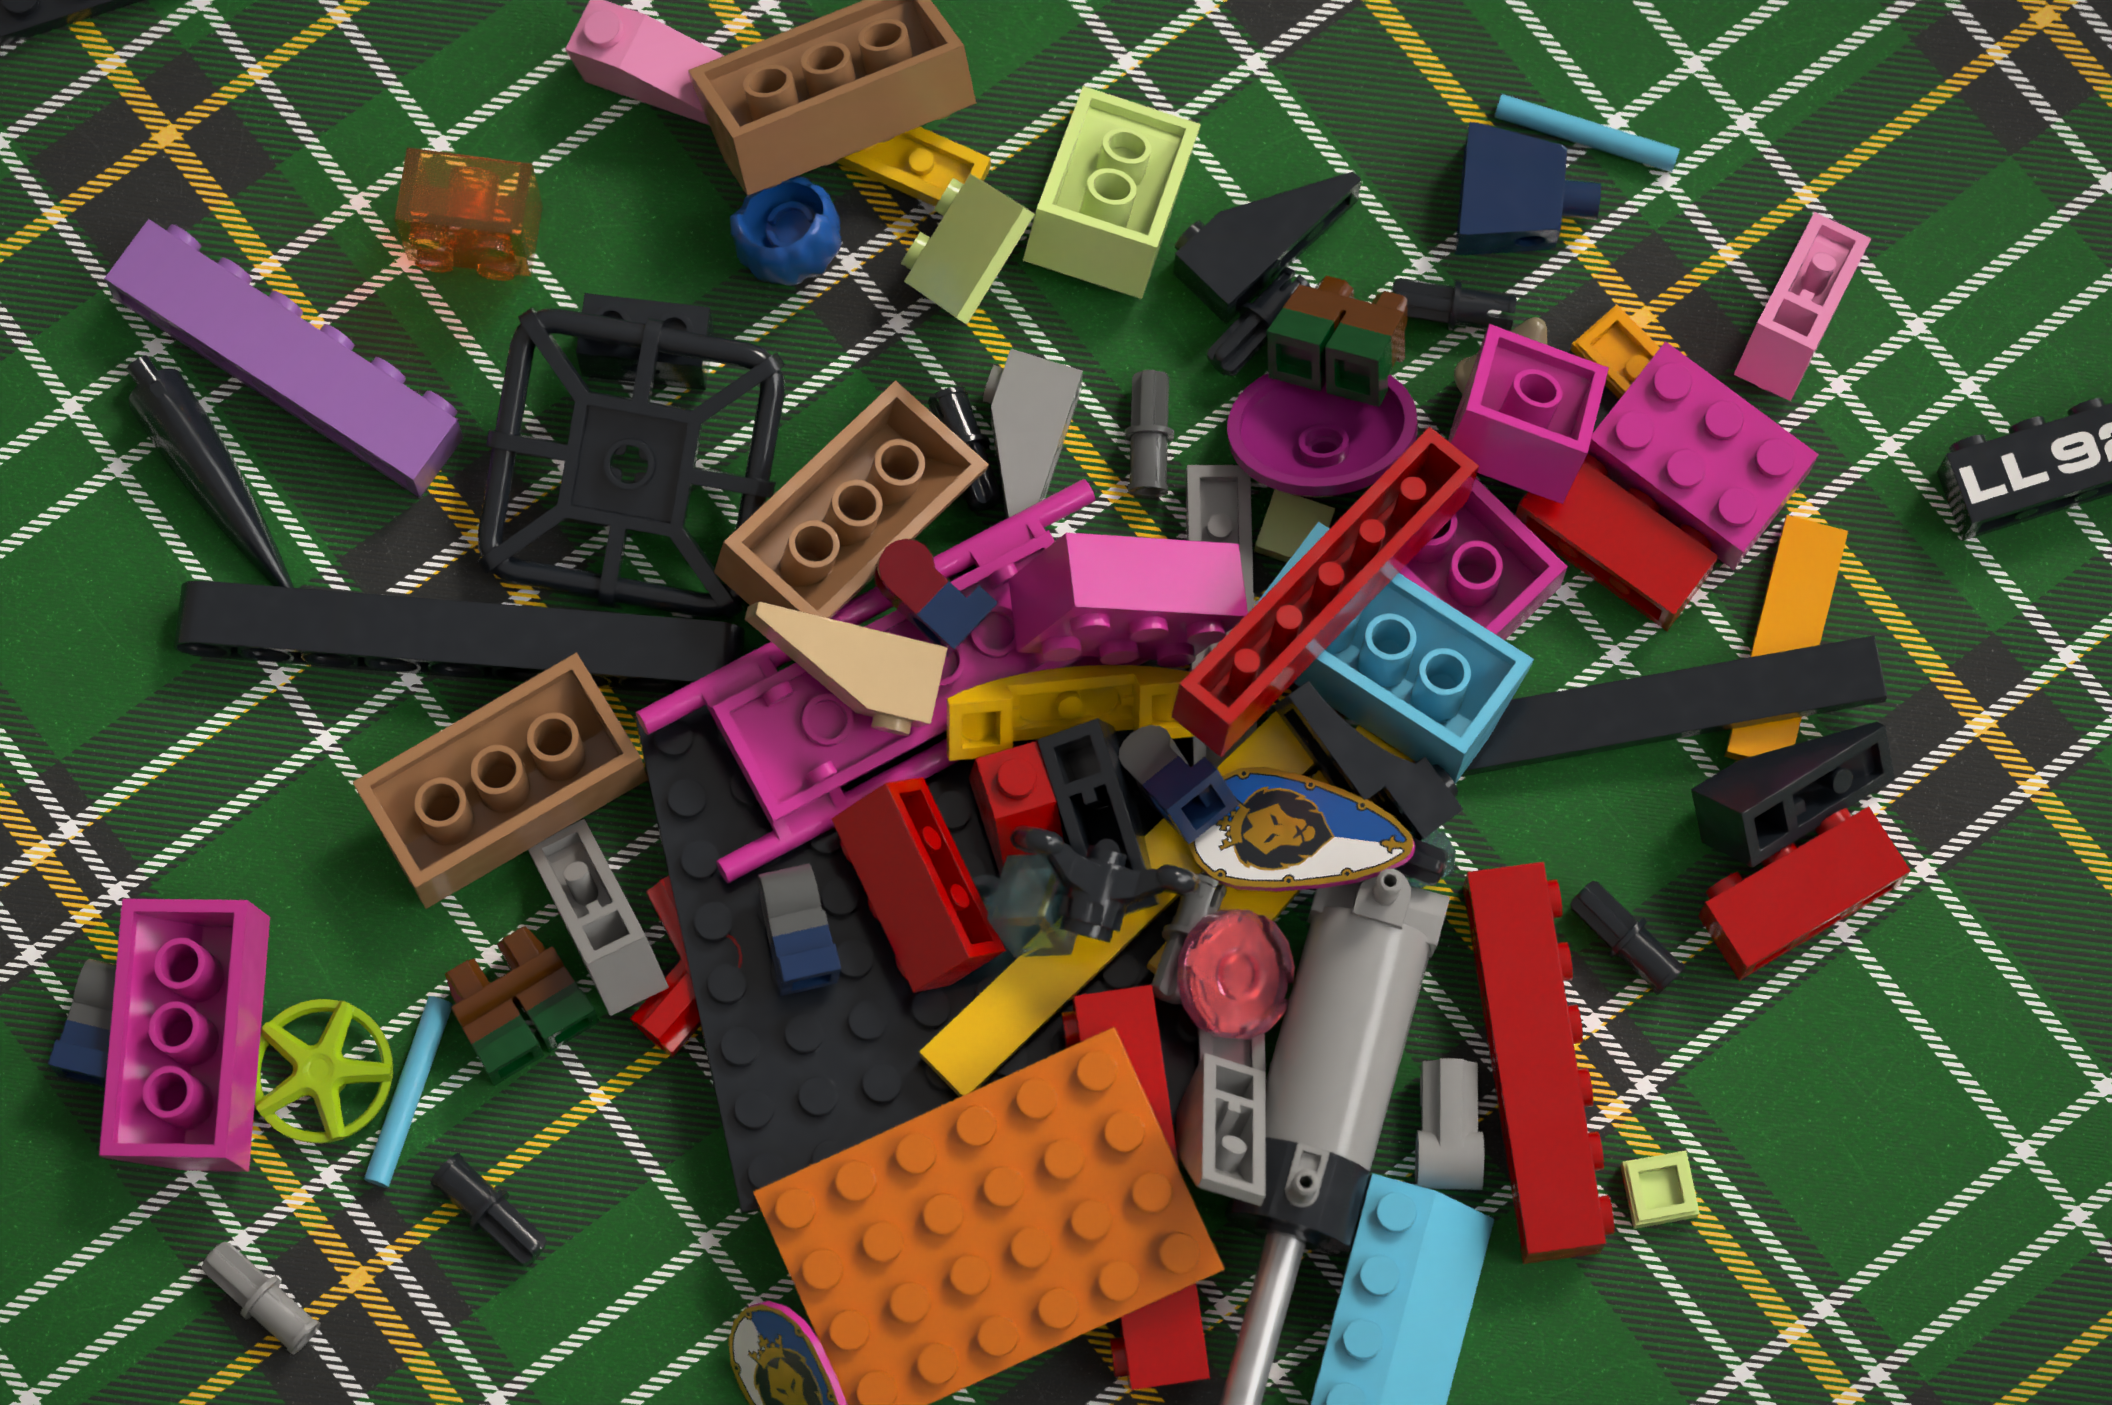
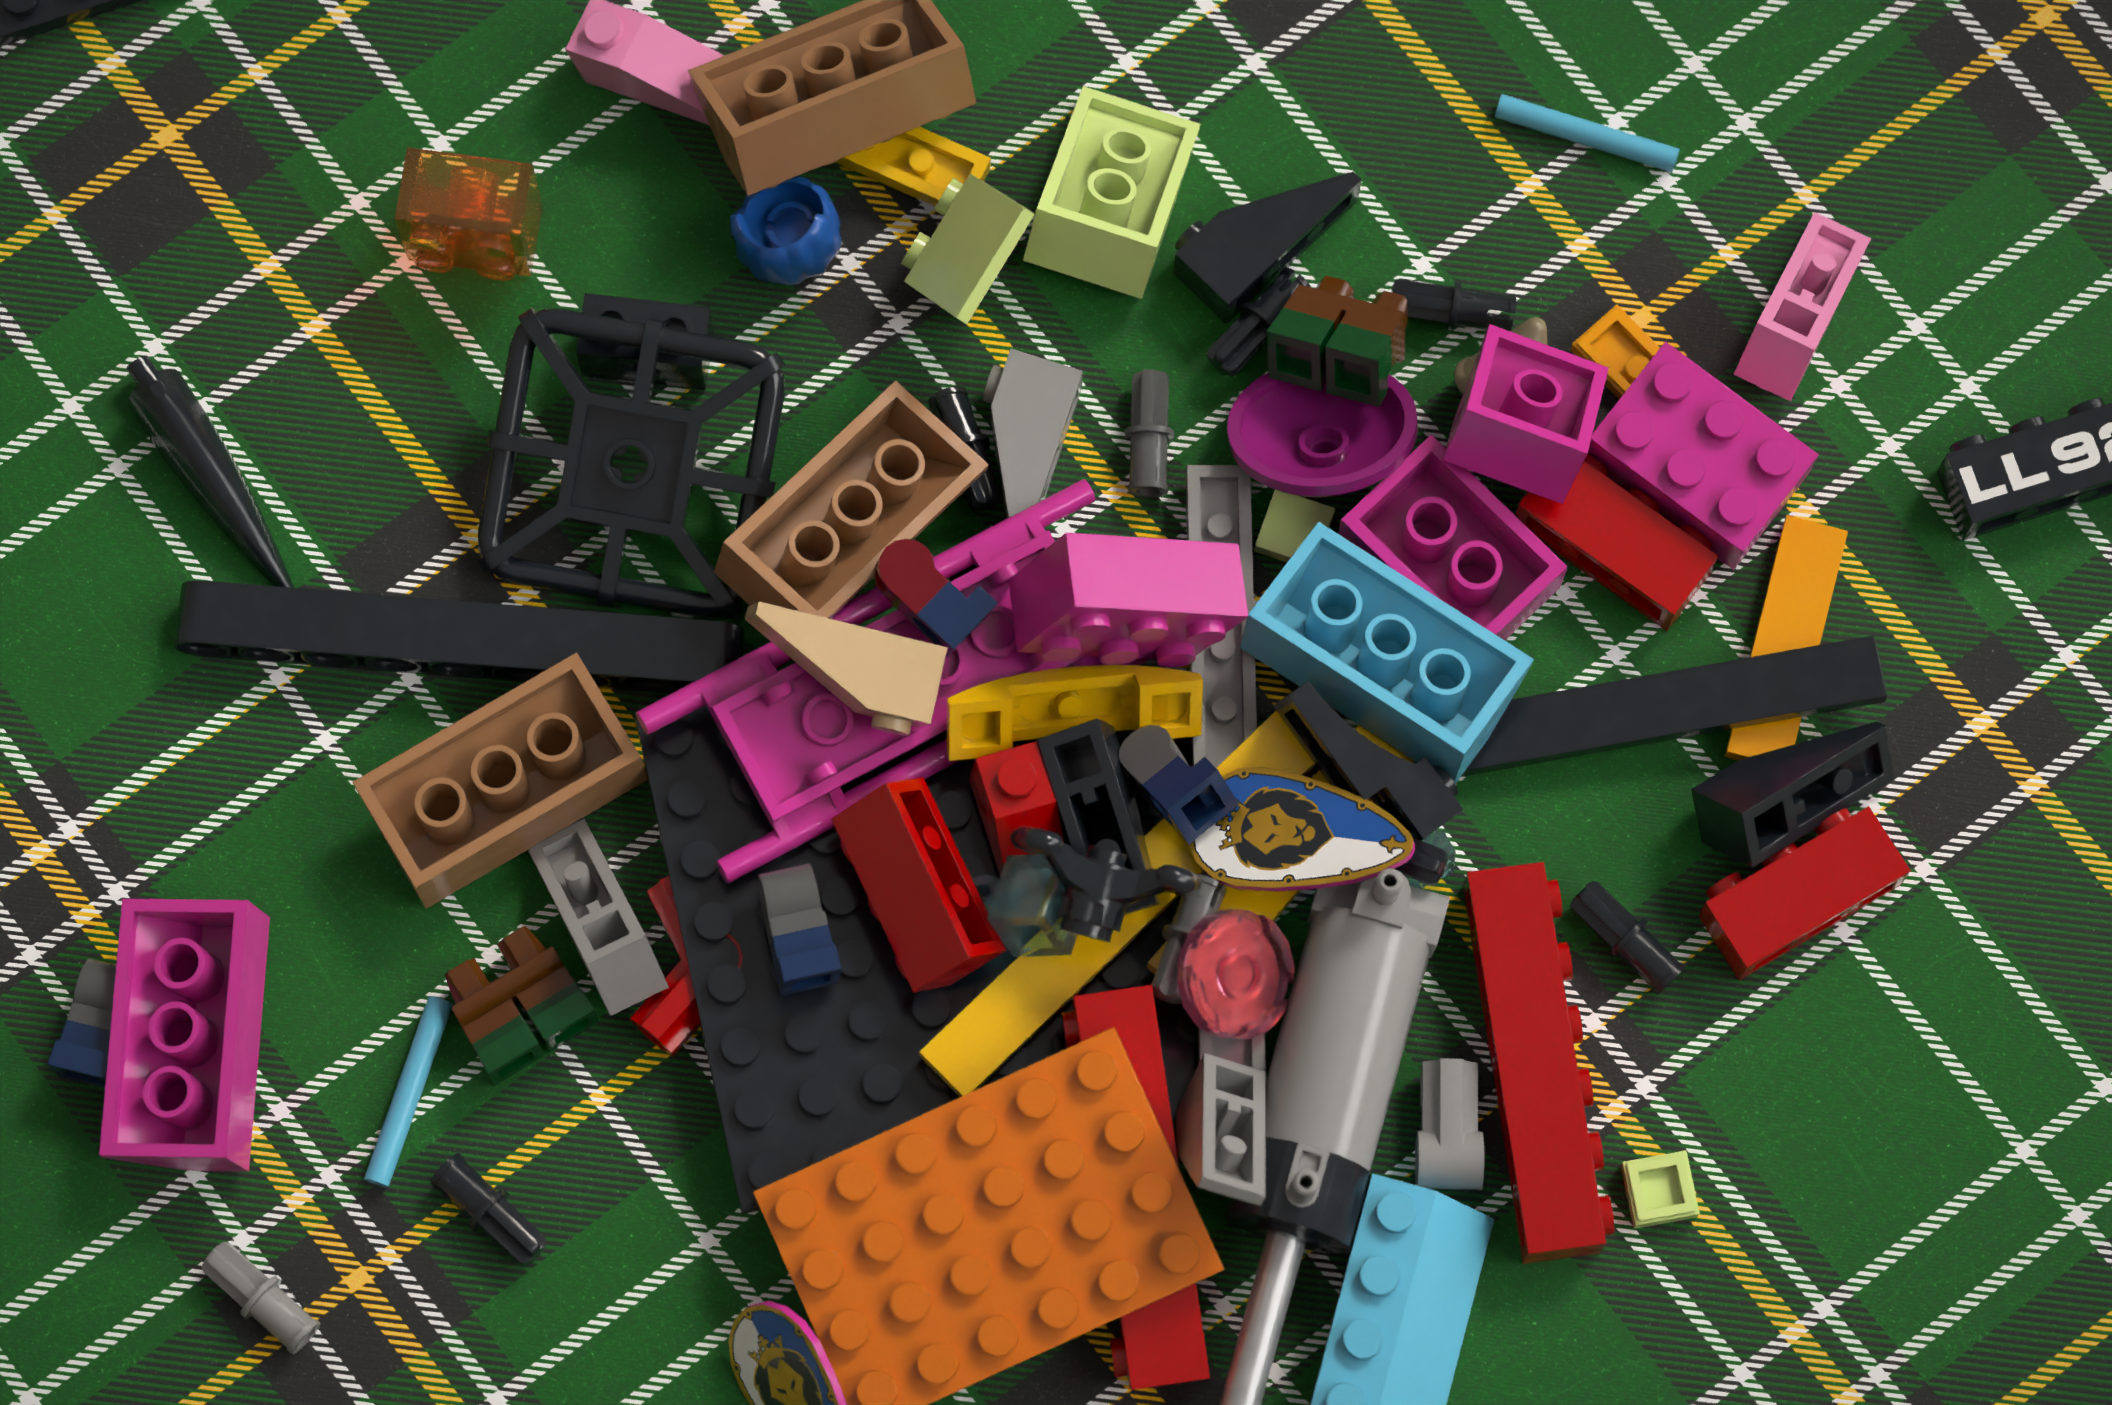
medium lavender brick [104,219,463,498] -> none
lime wheel [255,999,393,1143] -> none
red brick [1171,426,1479,757] -> none
dark blue torso [1455,122,1601,255] -> none

